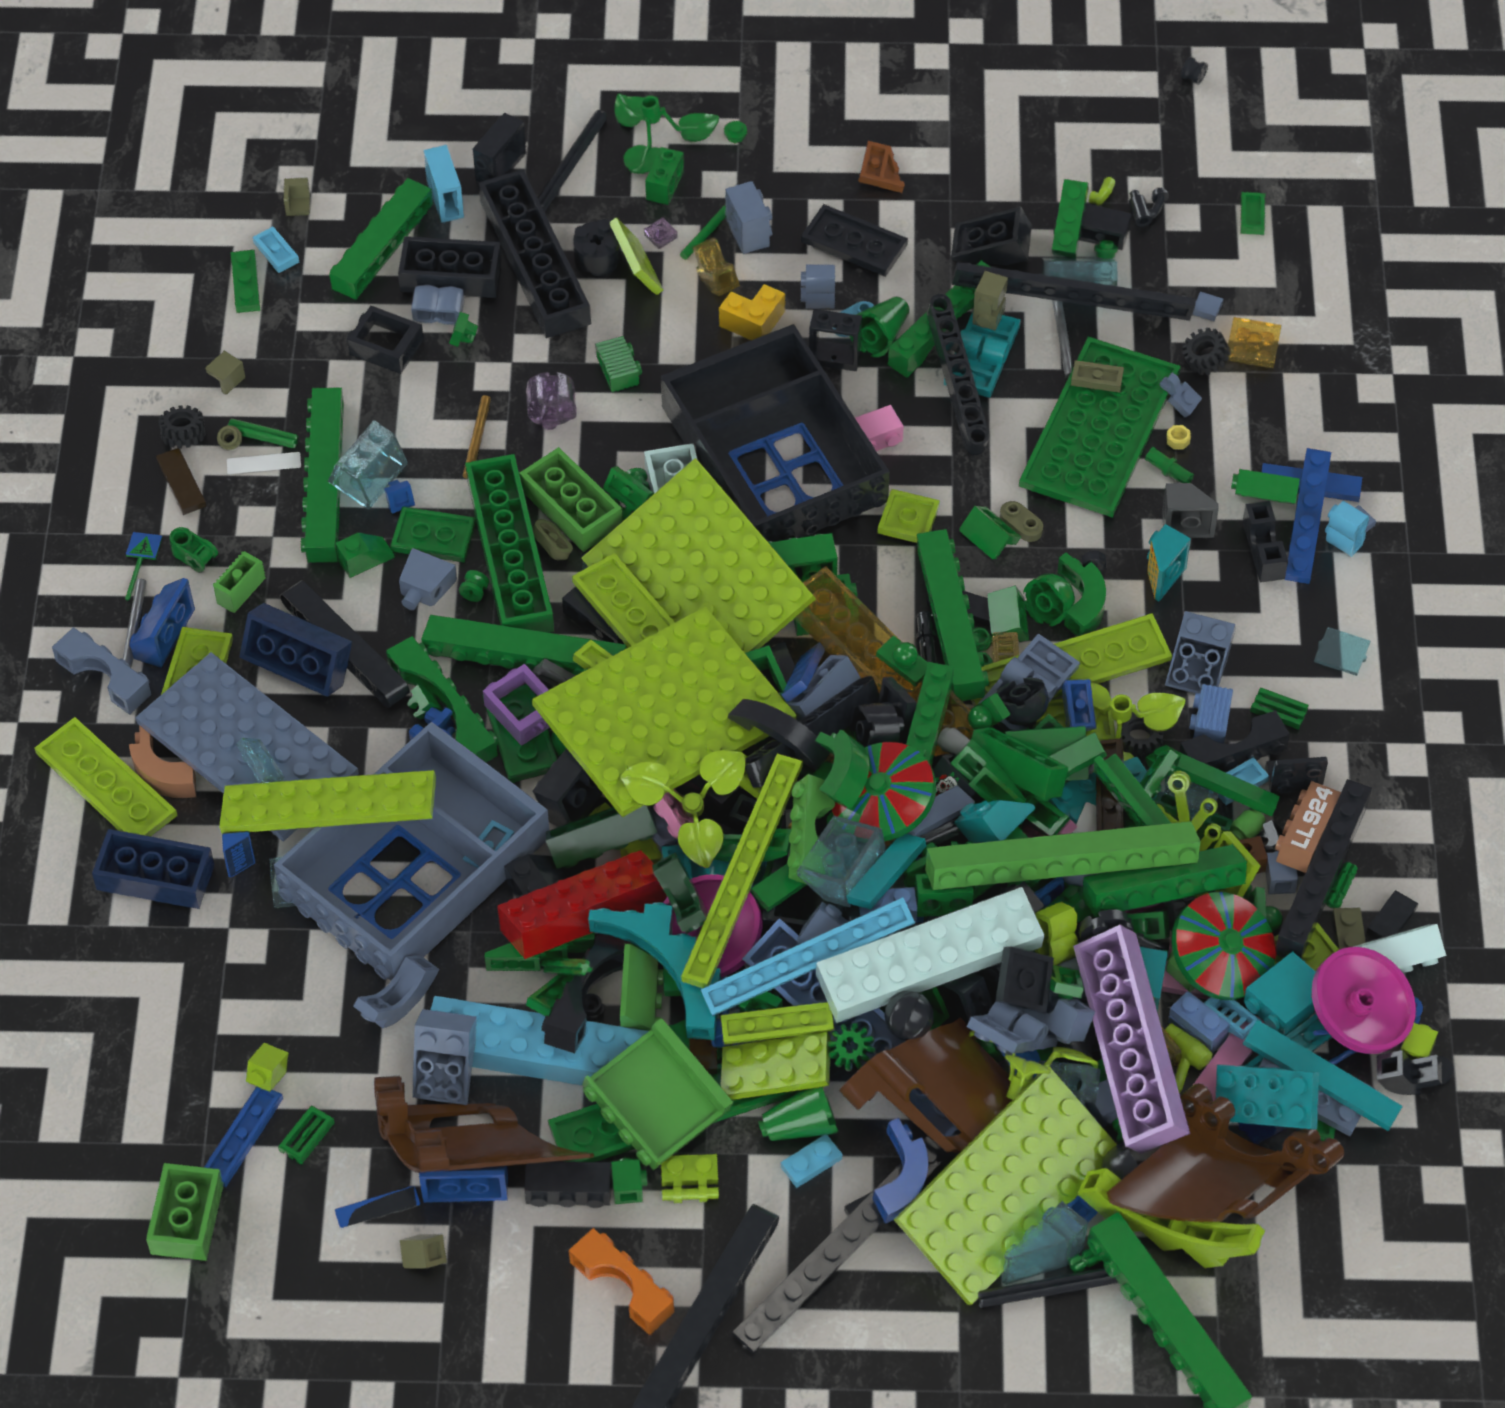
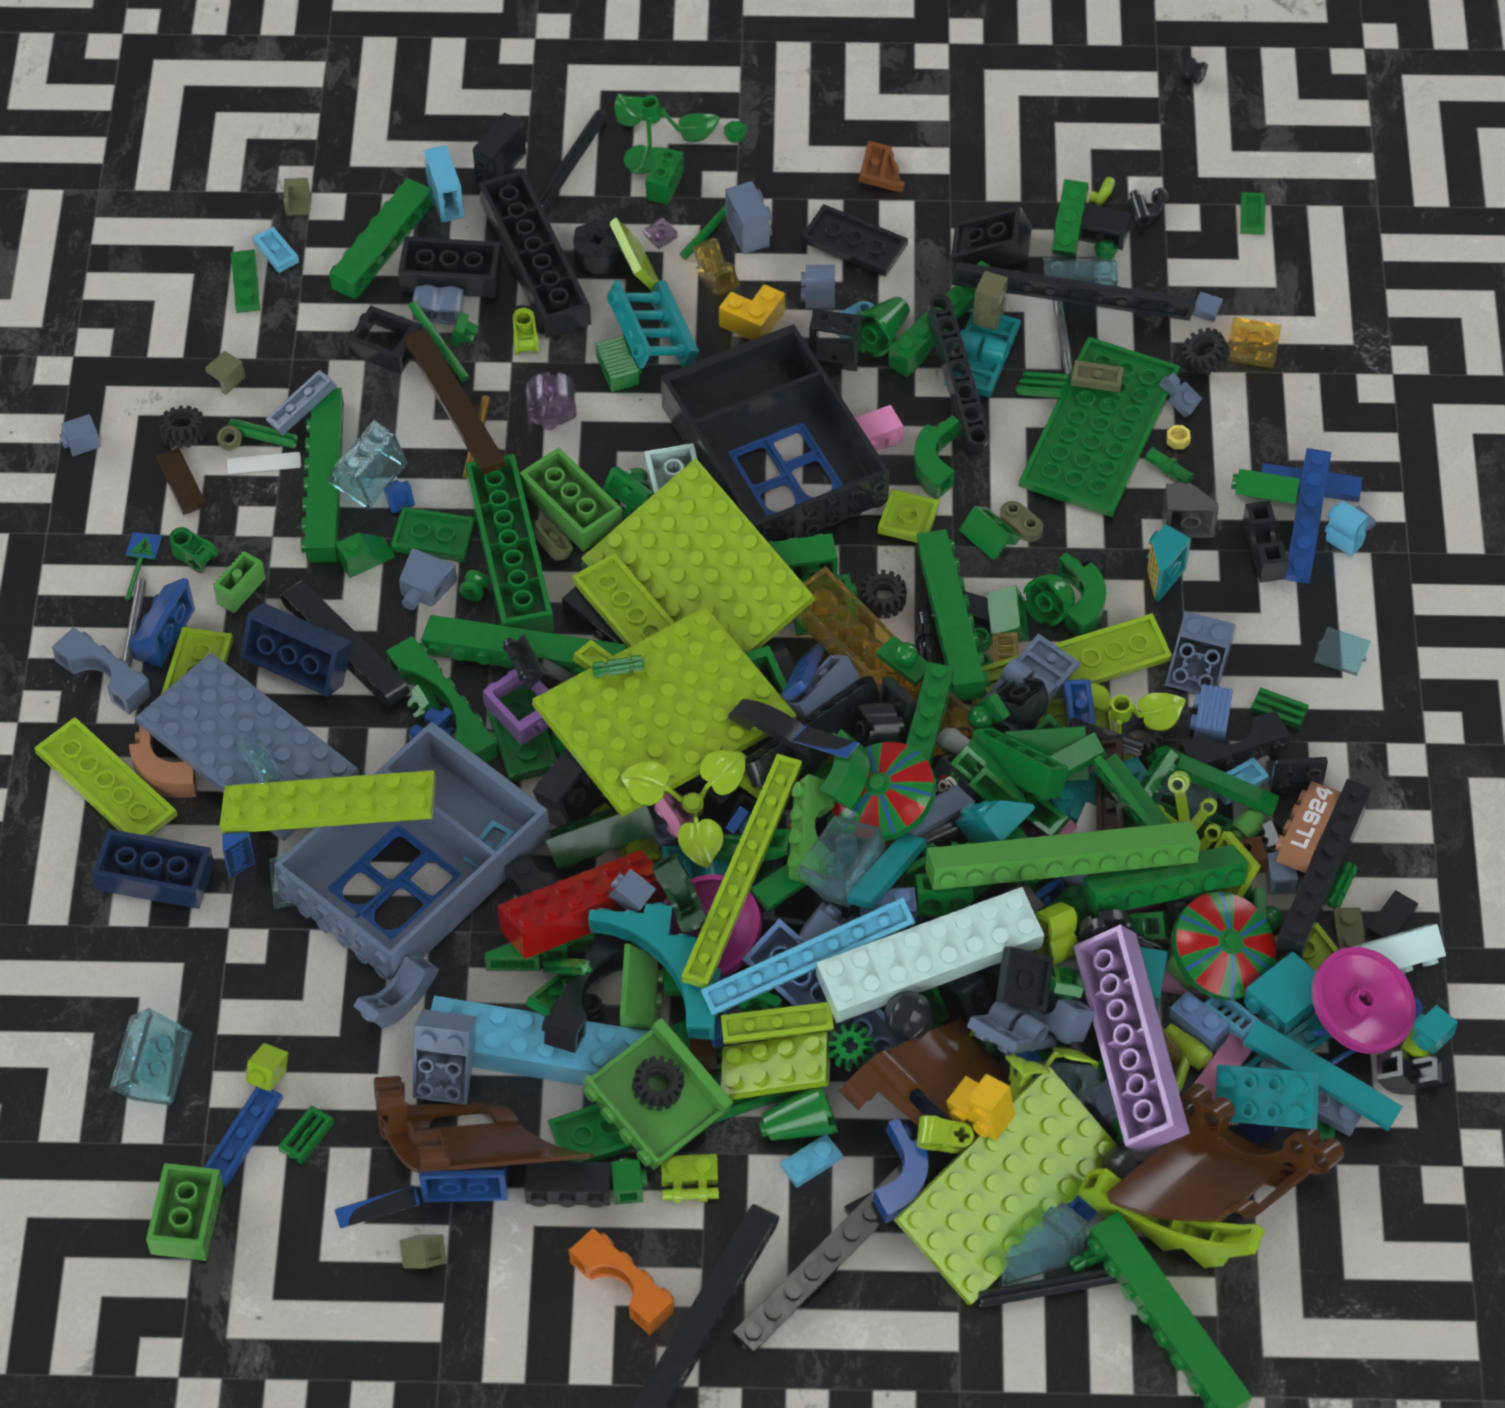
none -> sand blue brick [60,414,101,457]
none -> clear light blue slope [110,1008,192,1105]
none -> sand blue tile [266,370,337,436]
none -> dark brown tile [403,328,506,475]
none -> green bar [408,301,470,382]
none -> black hinge [503,634,545,690]
none -> lime piece [513,308,539,355]
none -> green axle [592,655,644,678]
none -> teal fence [607,280,699,368]
none -> sand blue brick [609,869,656,912]
none -> black tyre [632,1056,685,1111]
none -> blue tile [725,806,752,835]
none -> black sticker [792,726,859,758]
none -> black tyre [860,570,907,619]
none -> green arch [914,415,960,500]
none -> lime piece [917,1116,974,1154]
none -> yellow brick [947,1074,1015,1141]
none -> green tile [1016,371,1071,398]
none -> black axle [1068,718,1144,757]
none -> teal brick [1411,1005,1458,1056]

